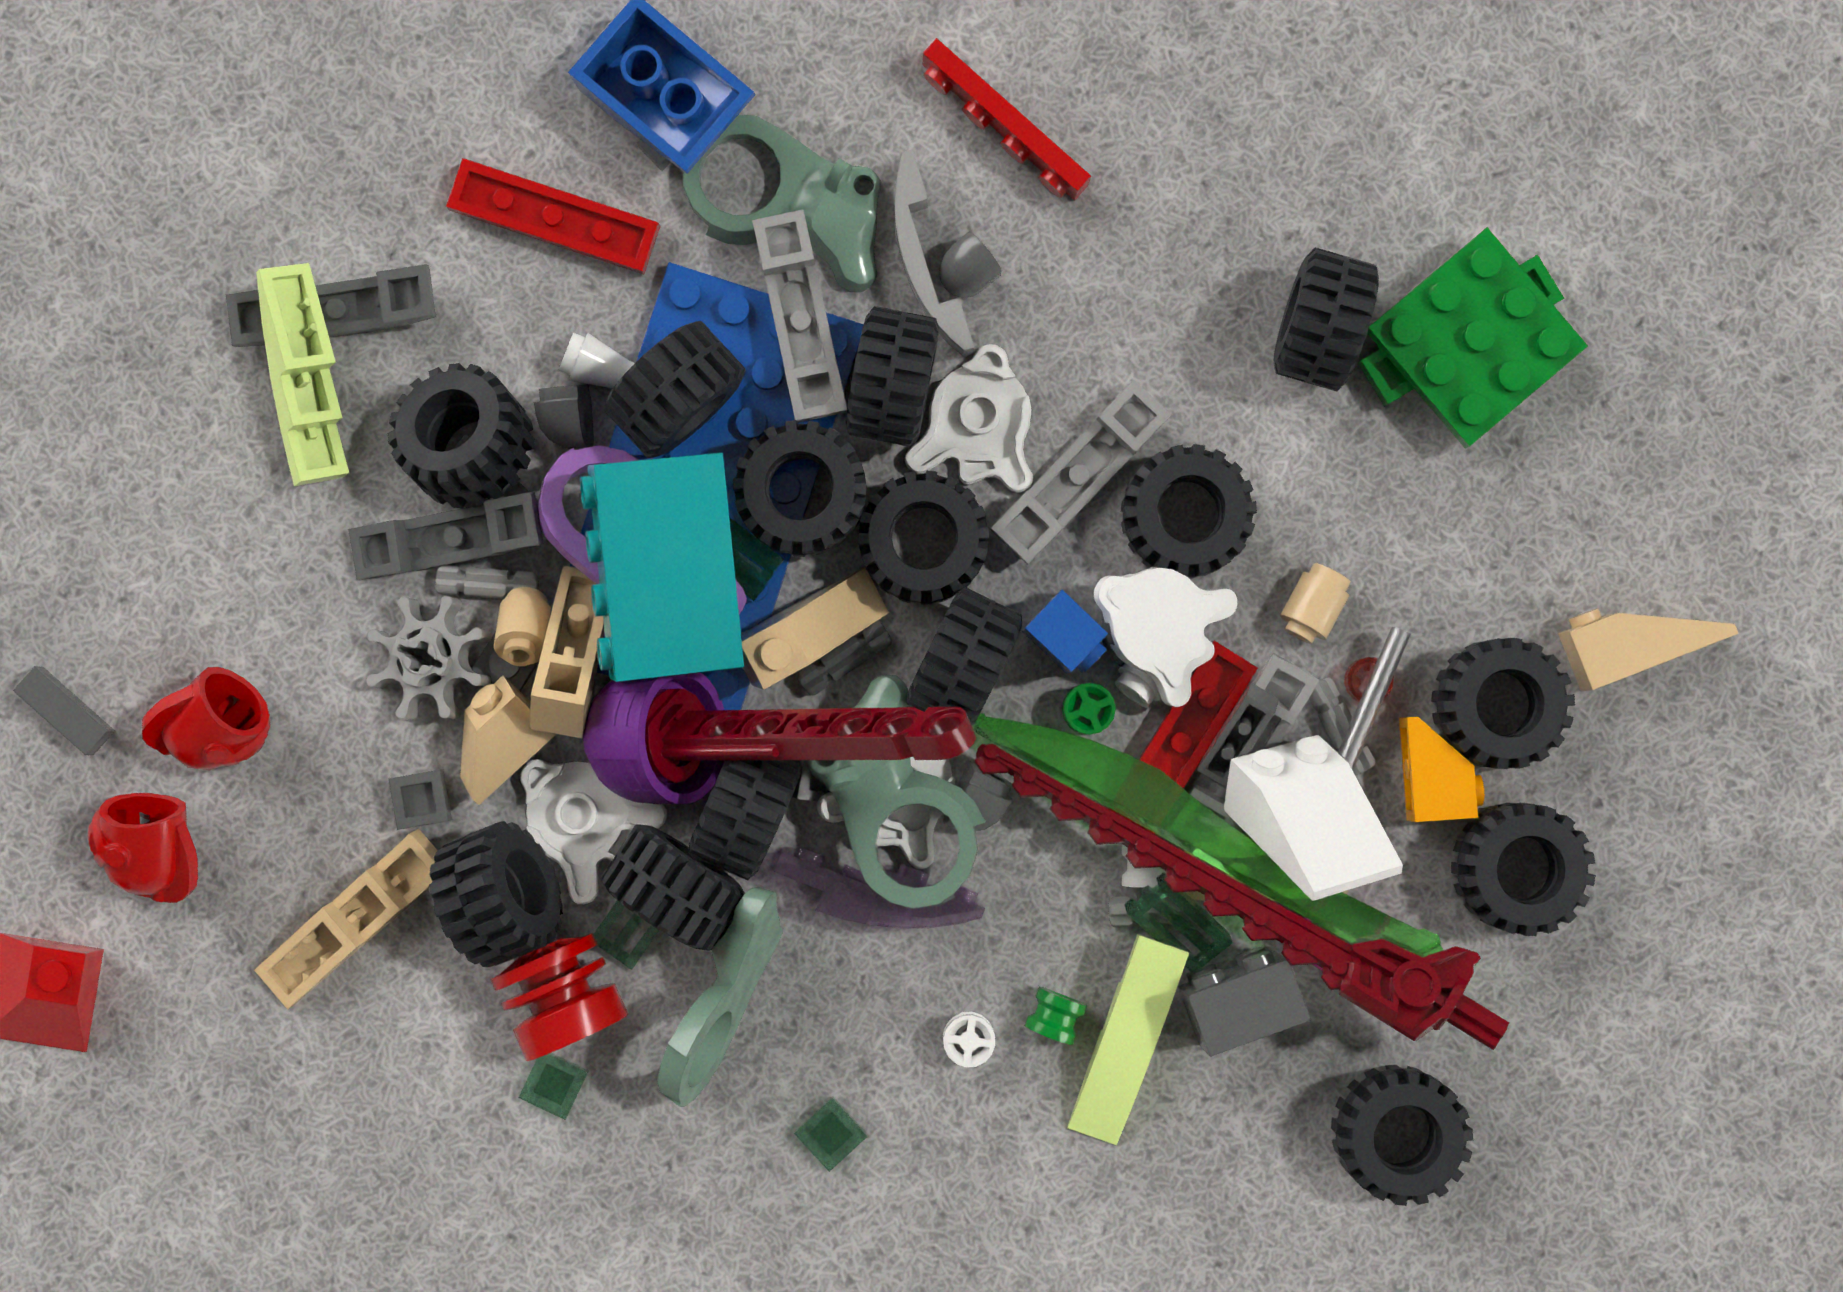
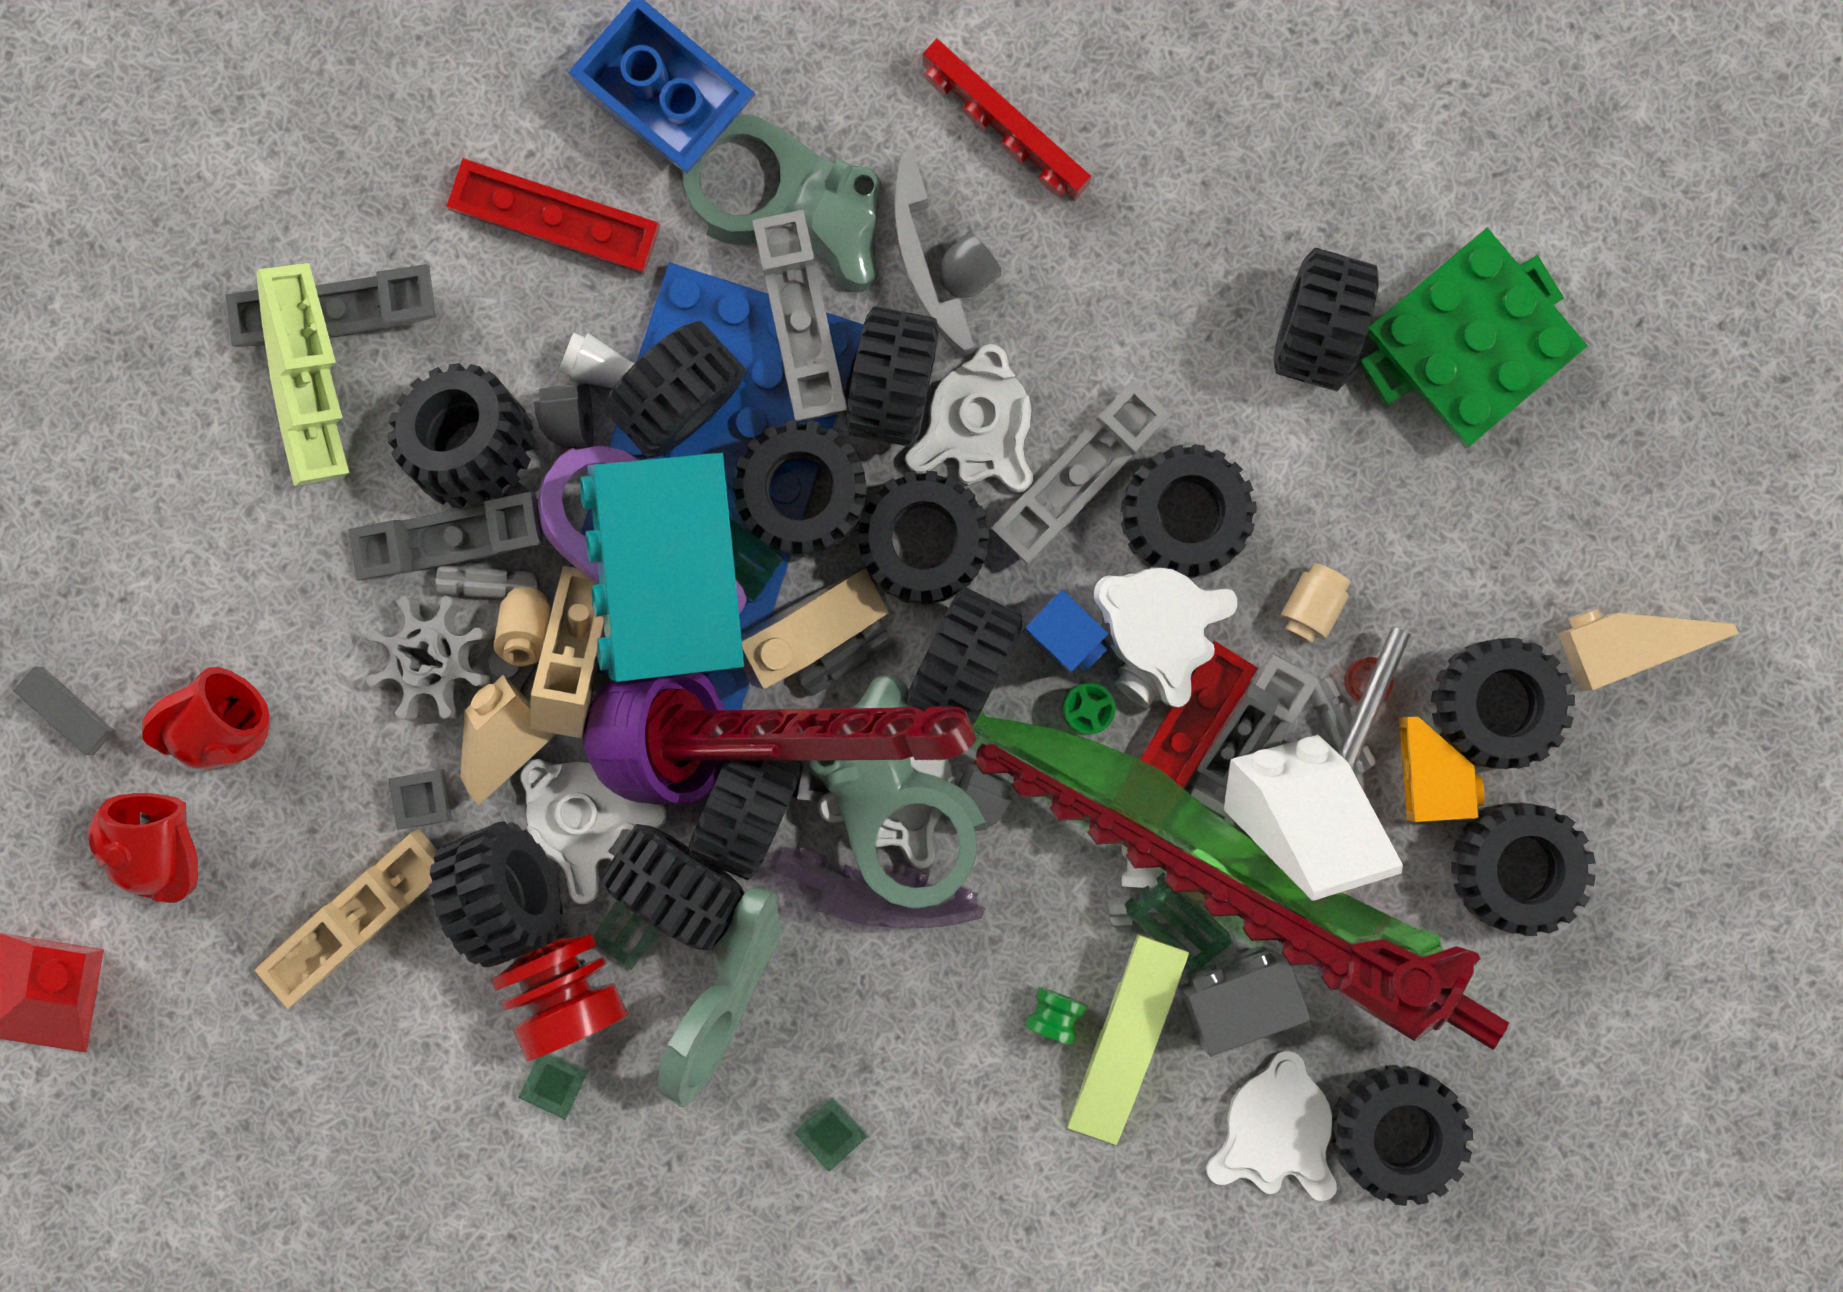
white wheel [943,1011,995,1067] -> none
none -> white tile [1206,1050,1337,1201]

